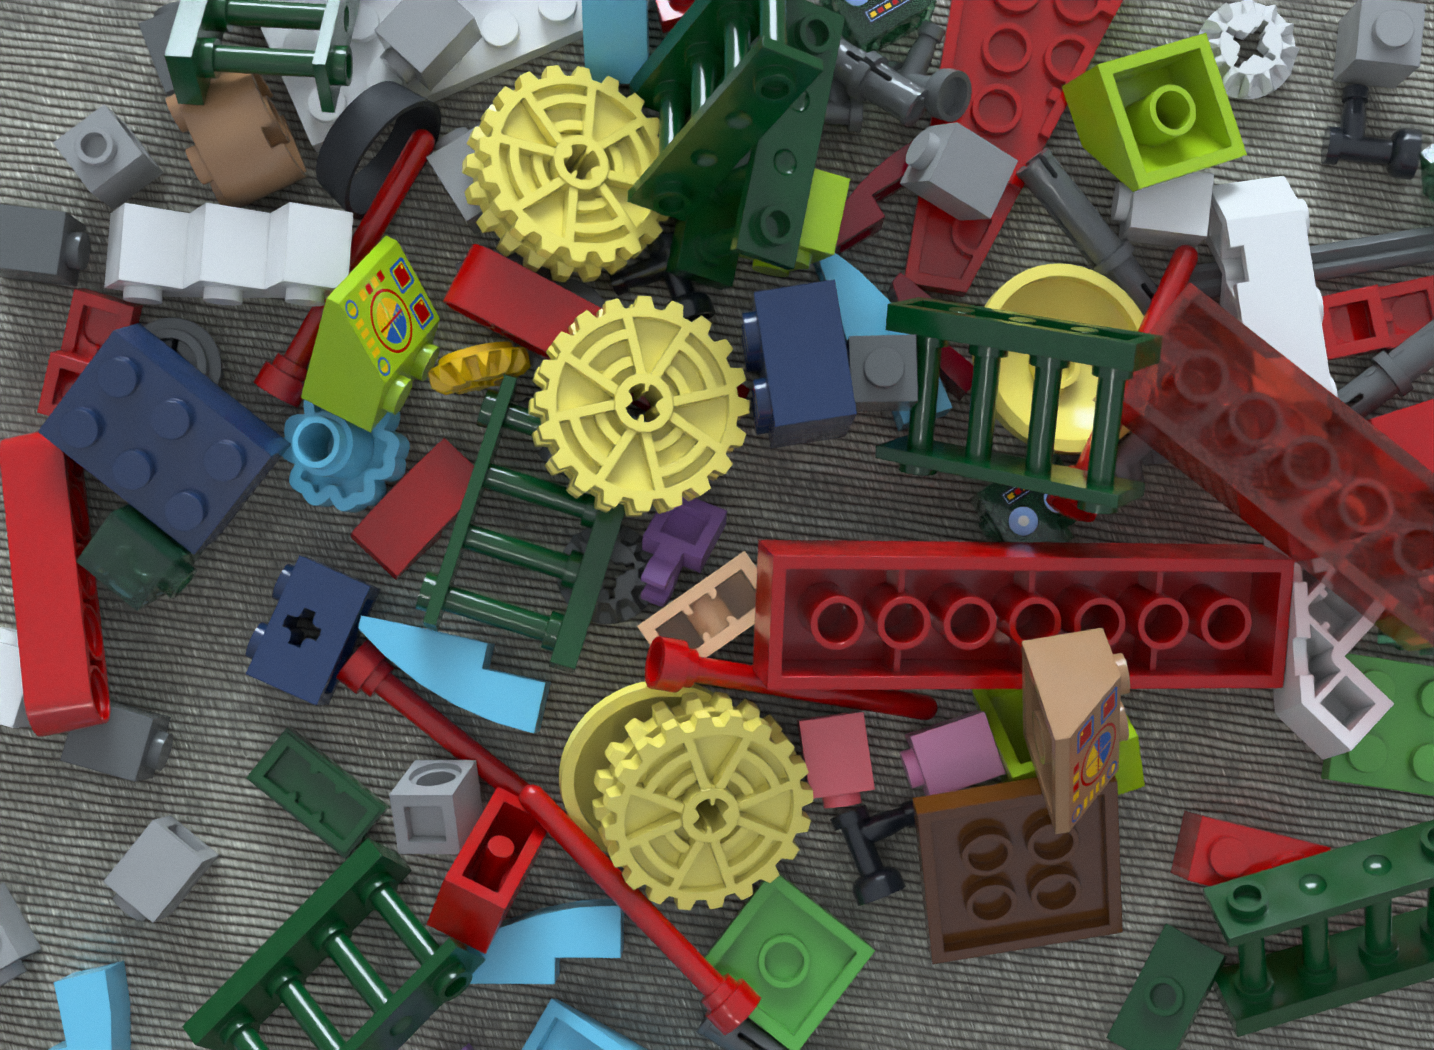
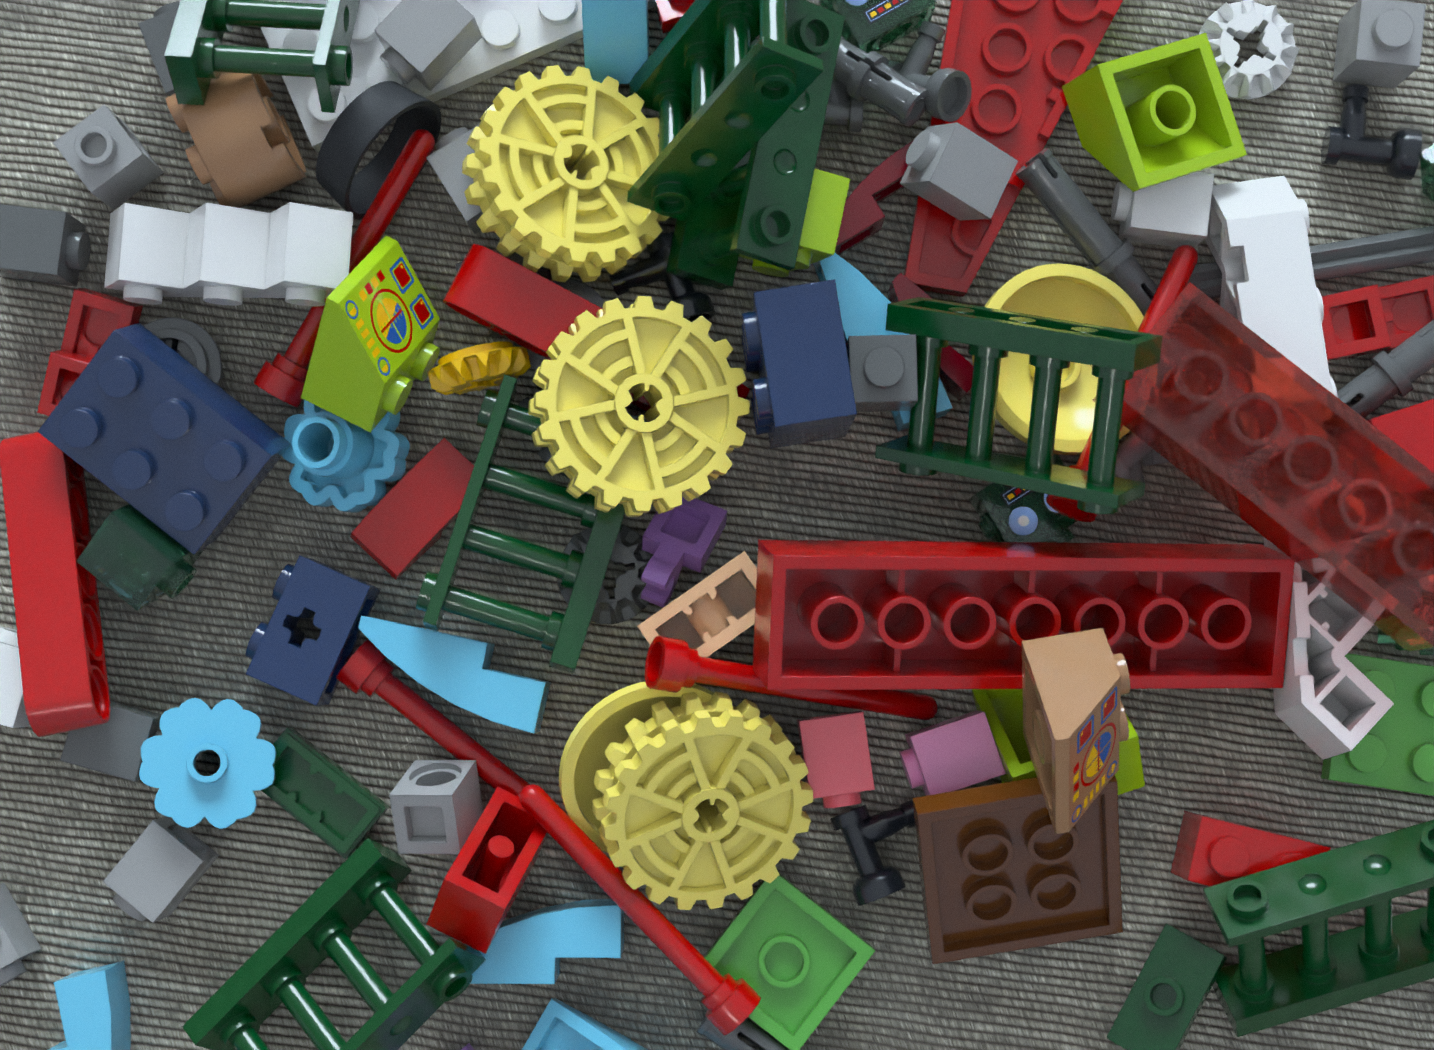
none -> medium azure plant [139,698,277,829]

